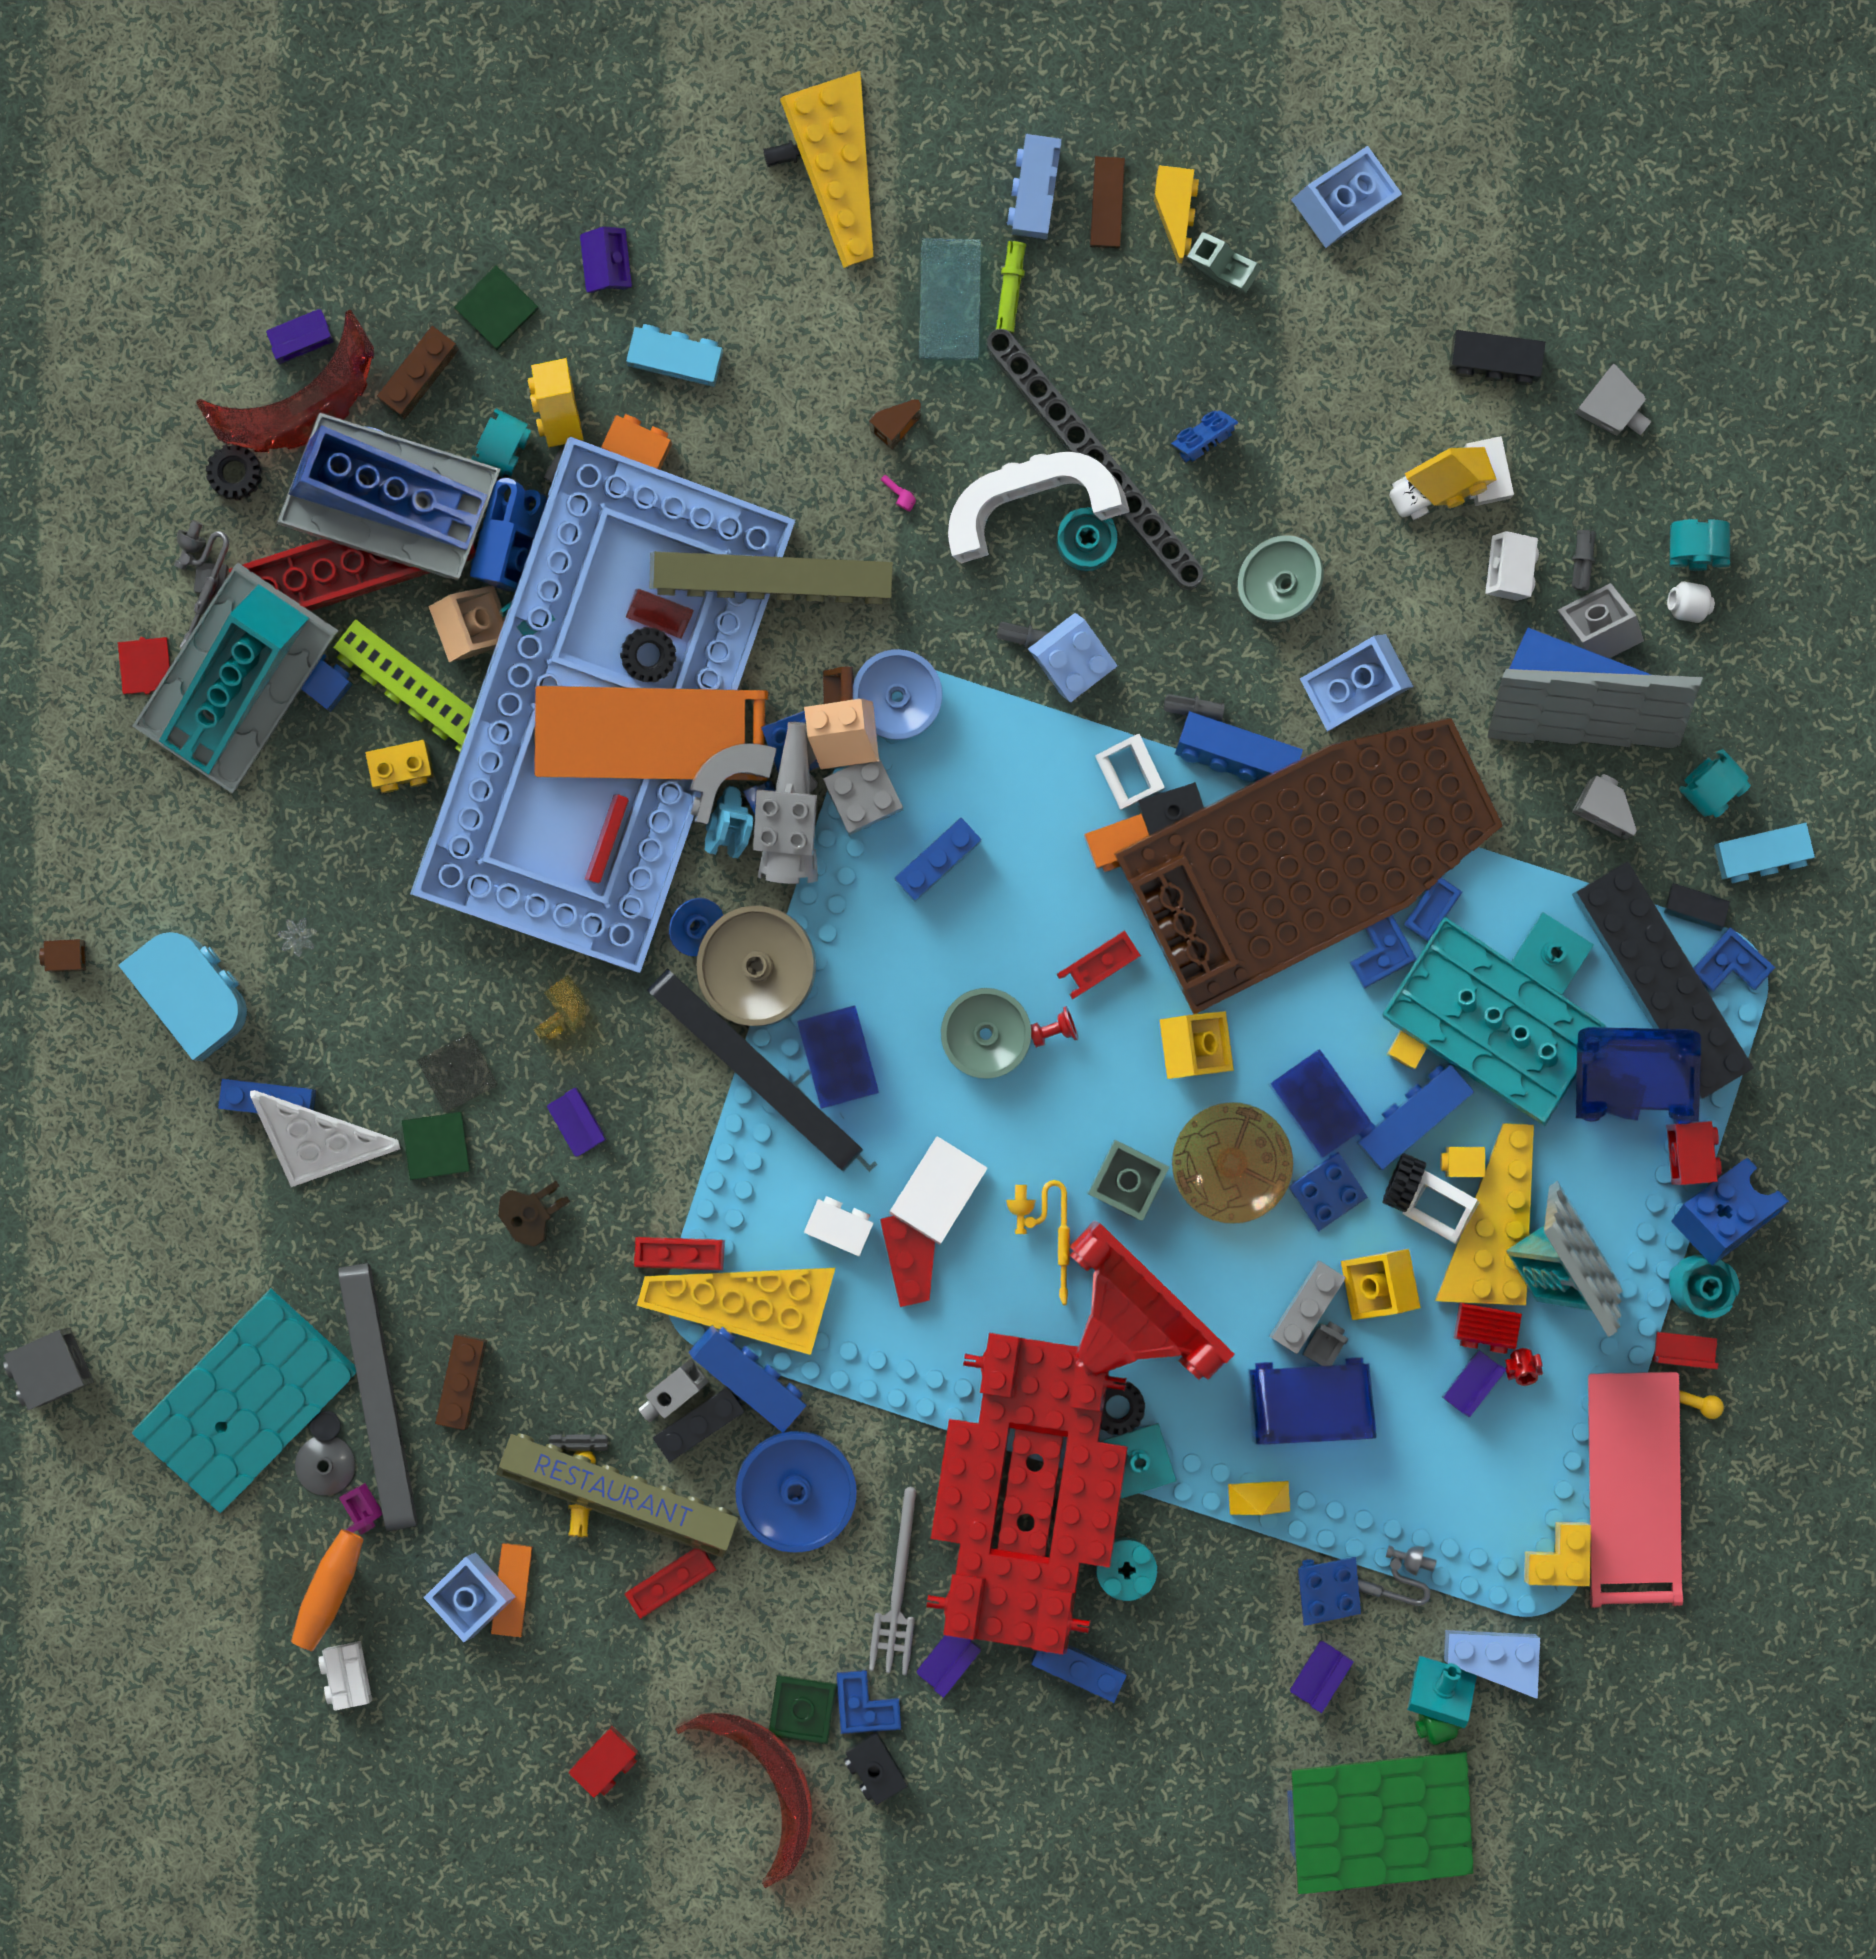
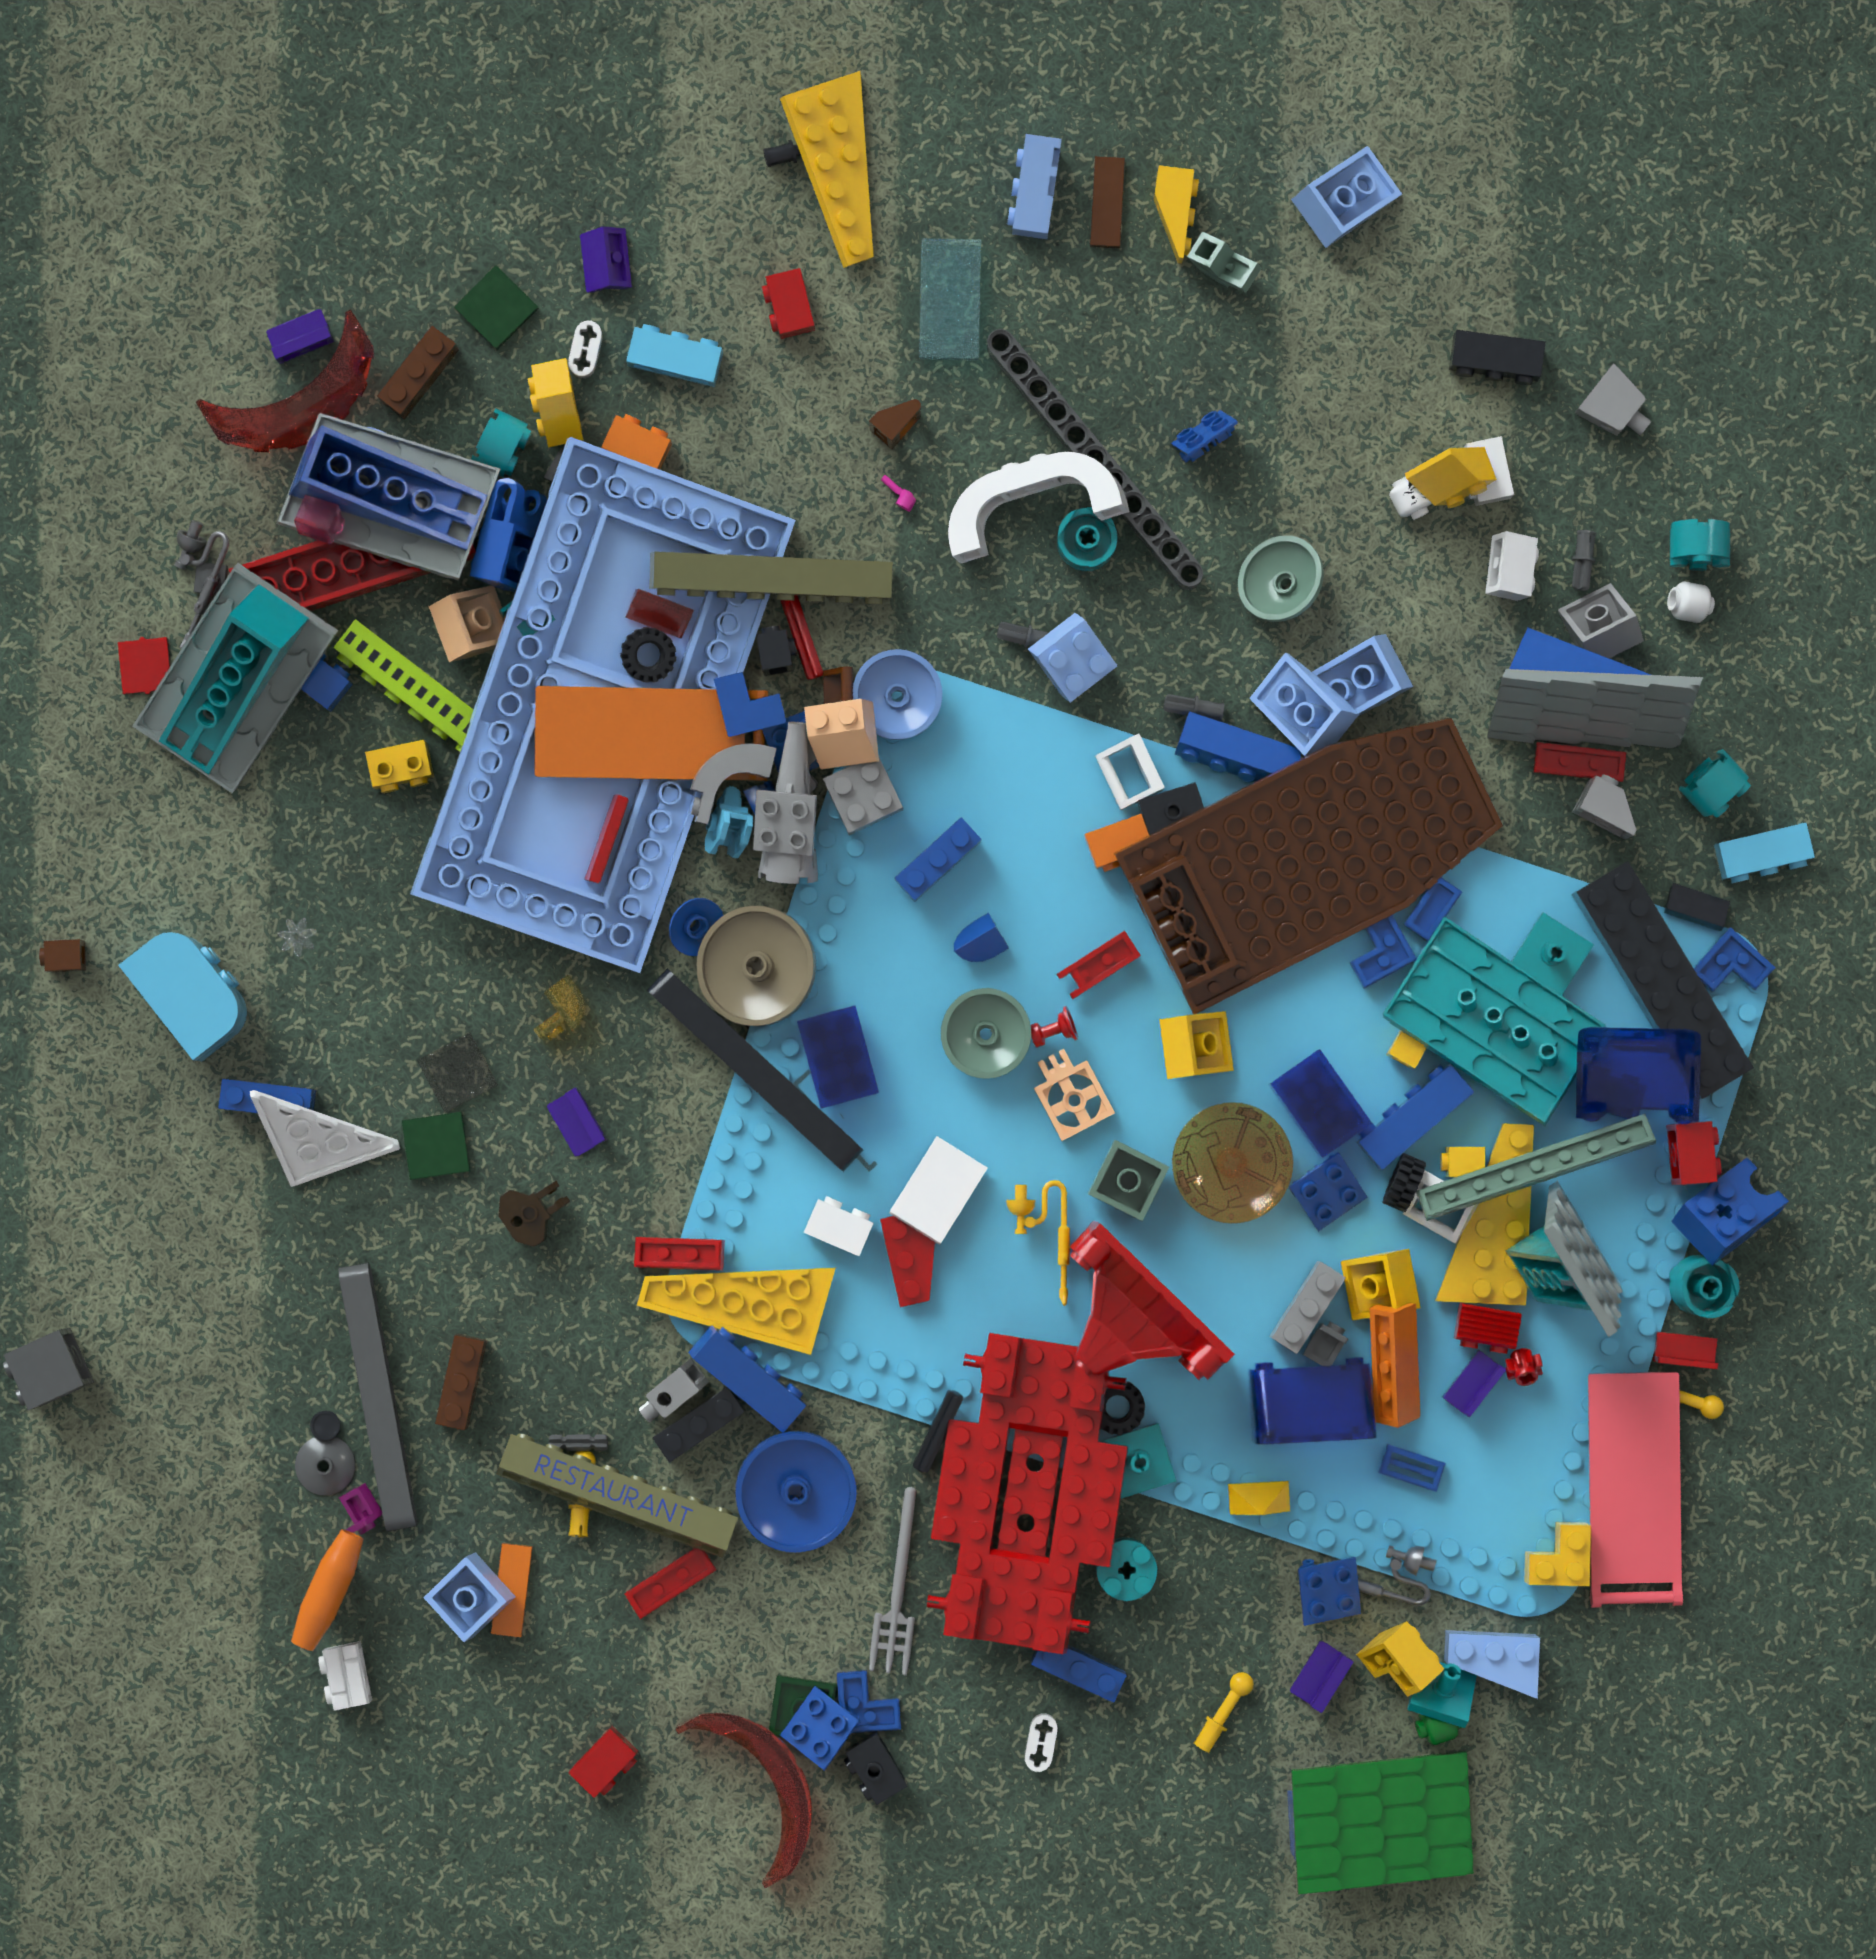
teal piece [132,1288,356,1513] -> none
black tyre [206,444,263,500] -> none
dark purple panel [917,1635,981,1698] -> none
lime pin [996,241,1026,333] -> none
none -> clear pink brick [294,495,345,544]
none -> white beam [568,321,602,378]
none -> blue tile [714,672,787,737]
none -> black brick [756,626,797,676]
none -> red brick [761,268,815,339]
none -> red axle [780,595,823,680]
none -> blue hinge [780,1686,860,1771]
none -> black axle [913,1390,963,1472]
none -> blue brick [953,912,1009,962]
none -> white beam [1025,1713,1057,1772]
none -> light nougat piece [1034,1049,1115,1141]
none -> yellow pin [1194,1672,1254,1753]
none -> light blue slope [1249,653,1359,756]
none -> yellow brick [1356,1621,1444,1697]
none -> orange panel [1370,1303,1420,1428]
none -> blue tile [1378,1444,1446,1492]
none -> sand green tile [1416,1114,1656,1221]
none -> red tile [1533,742,1626,782]

